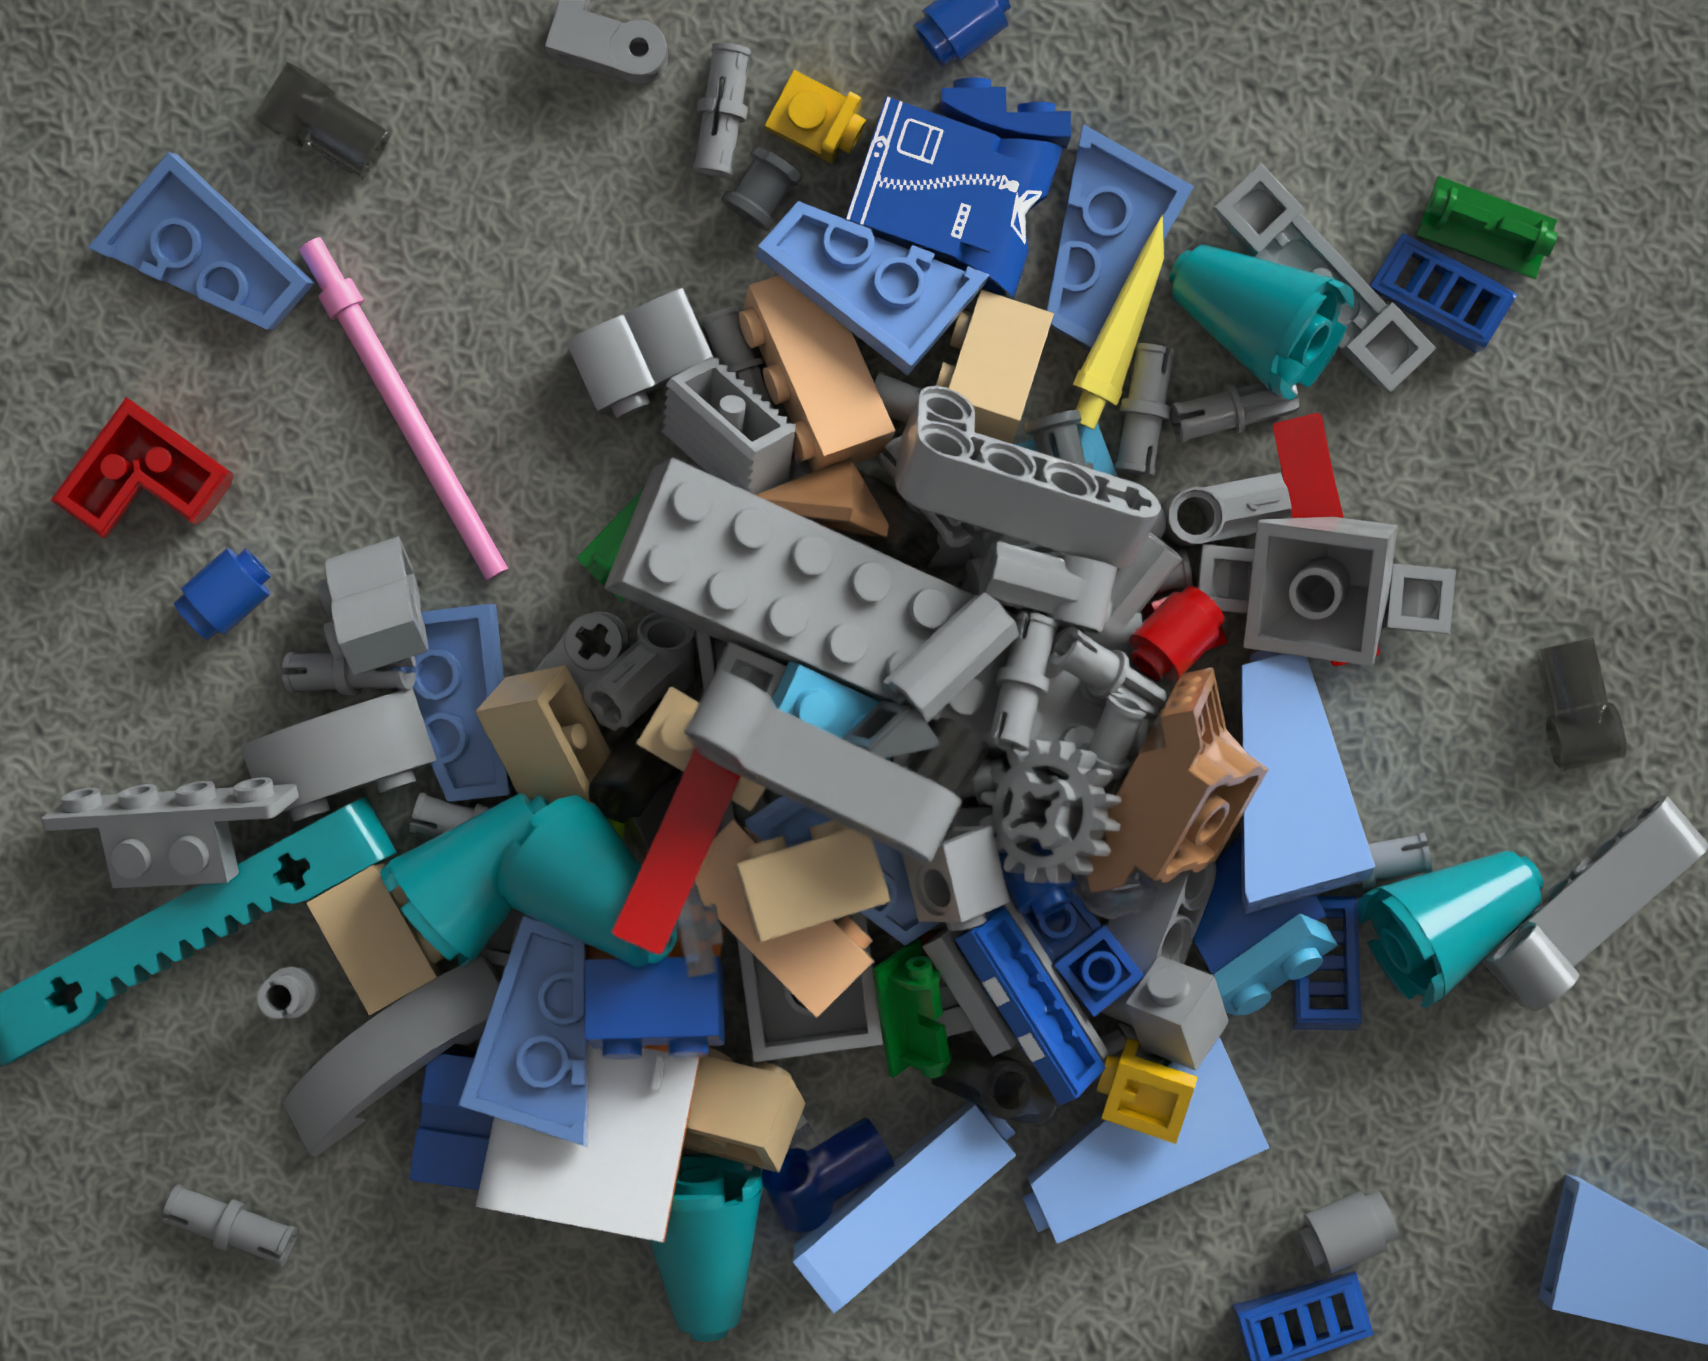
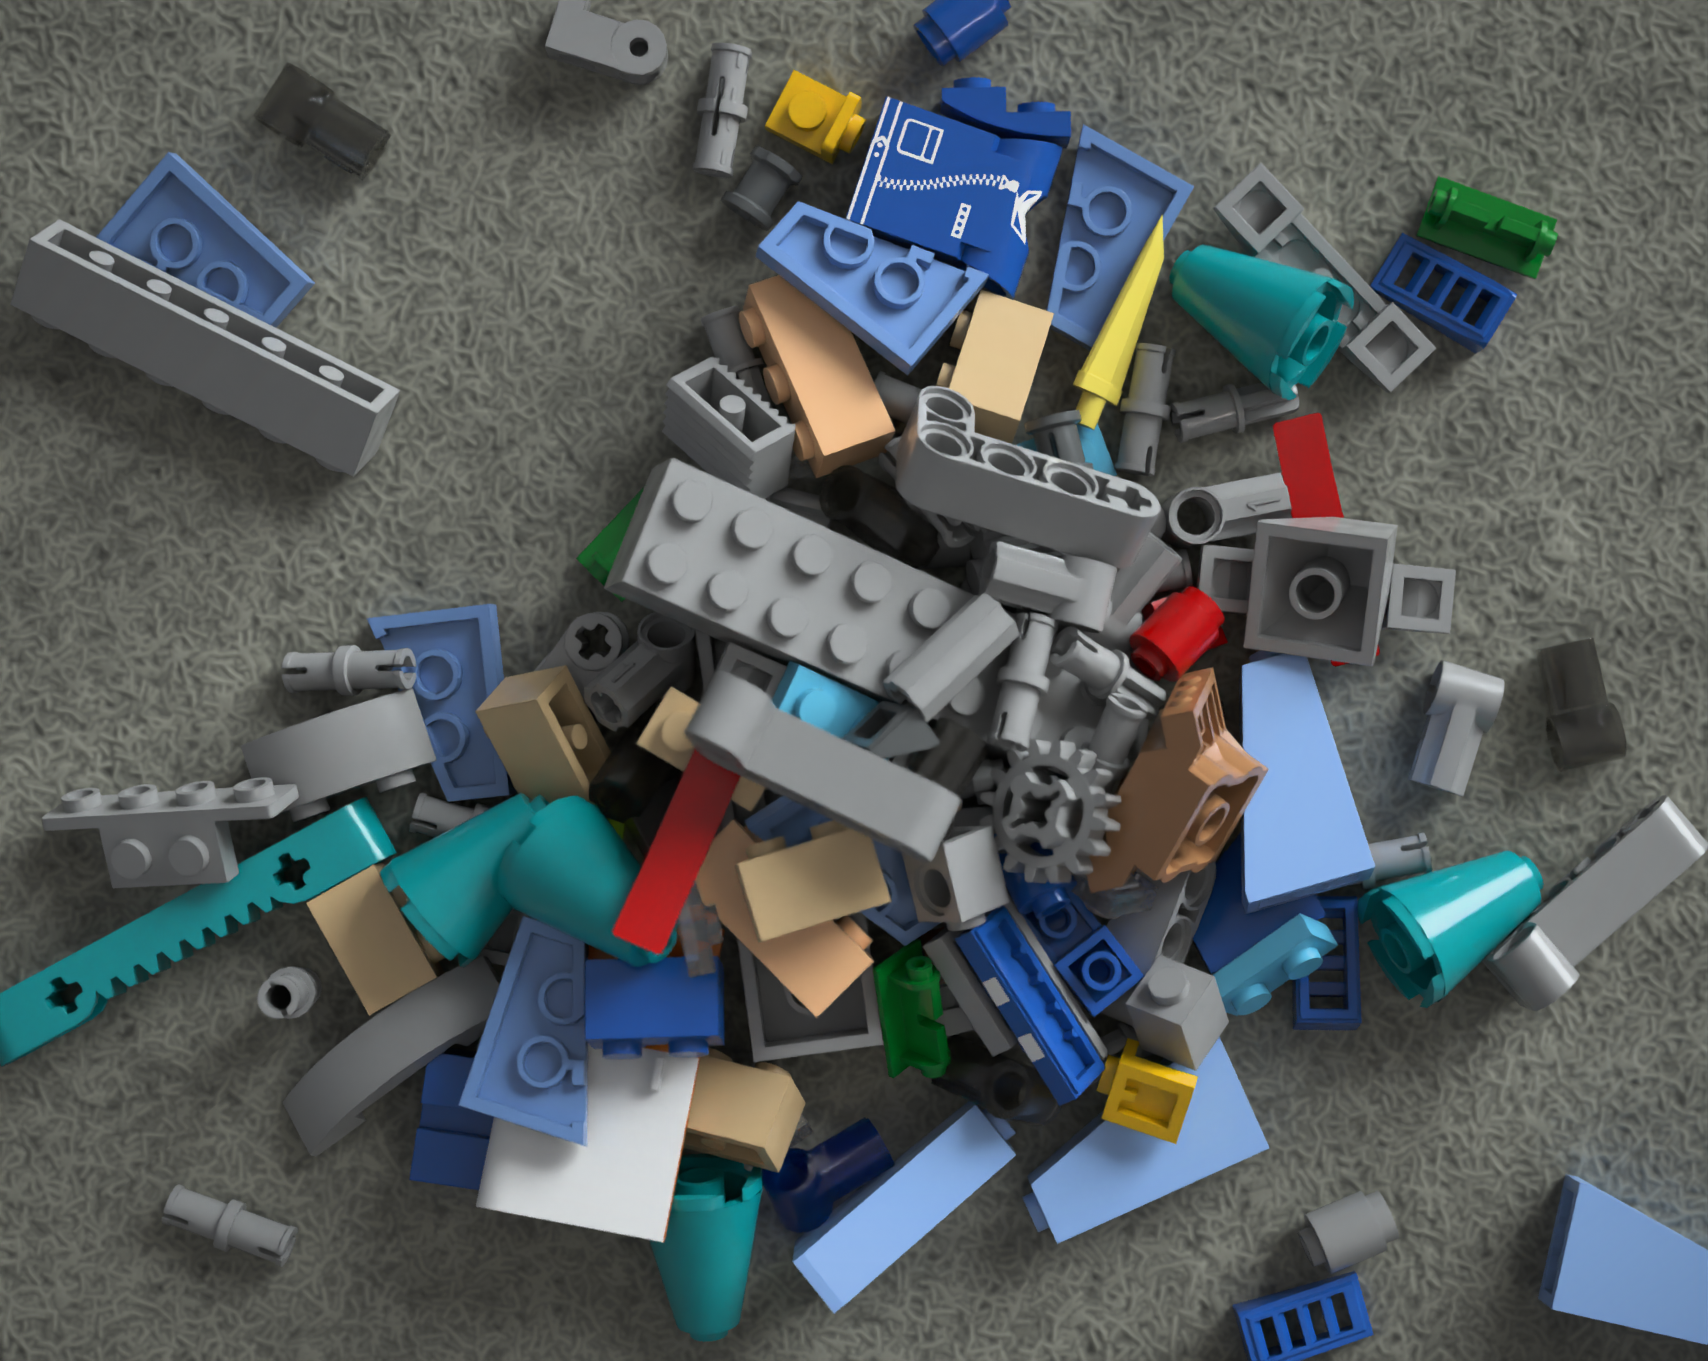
red brick [50,397,234,539] -> none
blue brick [174,547,272,641] -> none
bright pink bar [299,237,508,581] -> none
light grey brick [318,536,428,675] -> none
light grey brick [566,288,715,419] -> none
medium nougat slope [755,458,889,537] -> none
none -> light grey brick [10,219,401,477]
none -> light grey piece [1407,660,1505,796]

